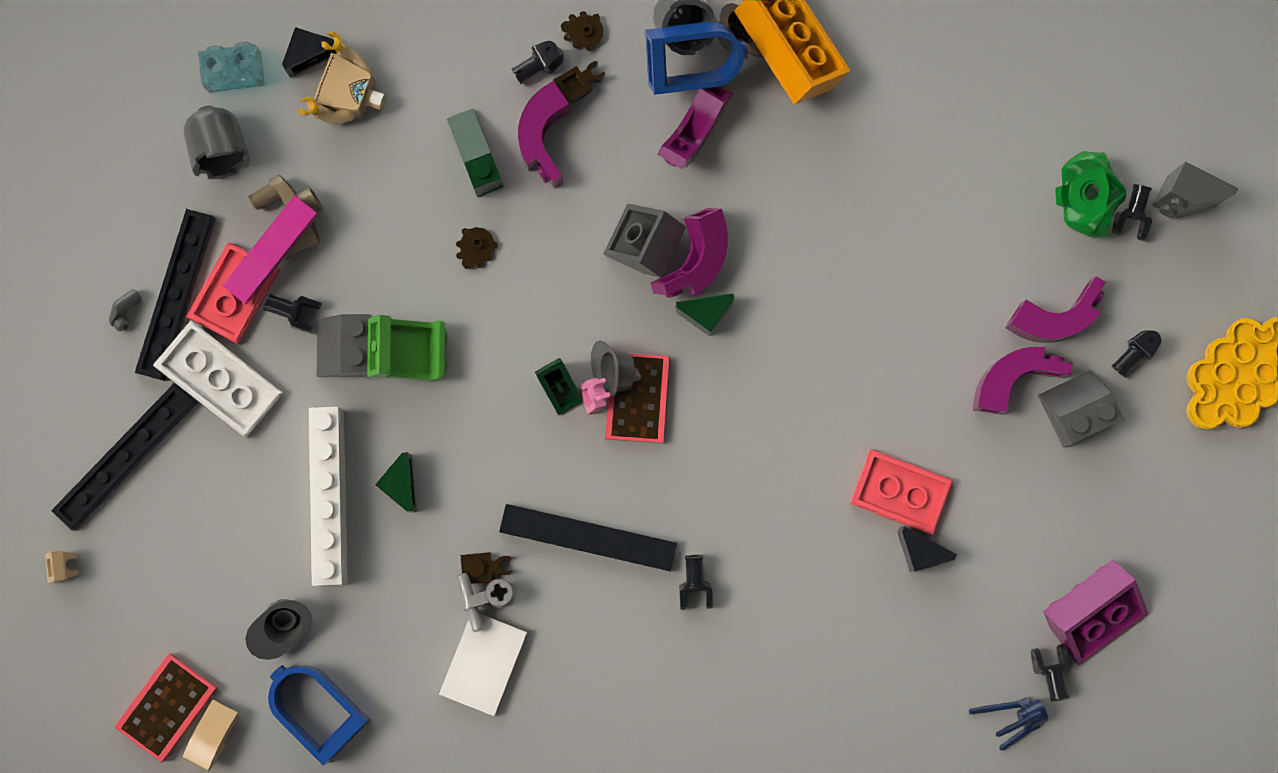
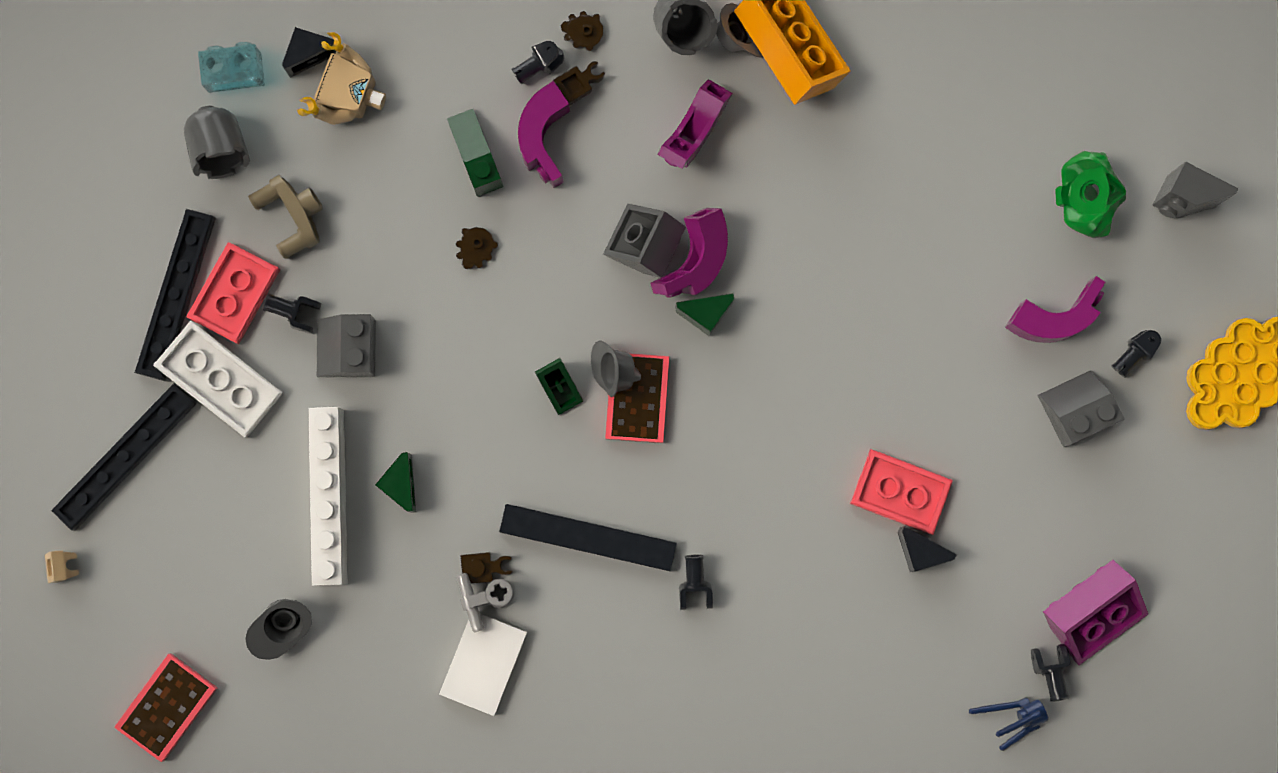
dark grey arm [108,289,142,331] -> none
tan slope [183,700,240,772] -> none
dark pink tile [223,195,319,304] -> none
blue window [268,665,371,766] -> none
bright green panel [367,315,447,381] -> none
bright pink plate [578,378,611,414] -> none
blue window [645,22,748,95] -> none
magenta arch [973,347,1073,415] -> none
black piece [1112,184,1152,241] -> none

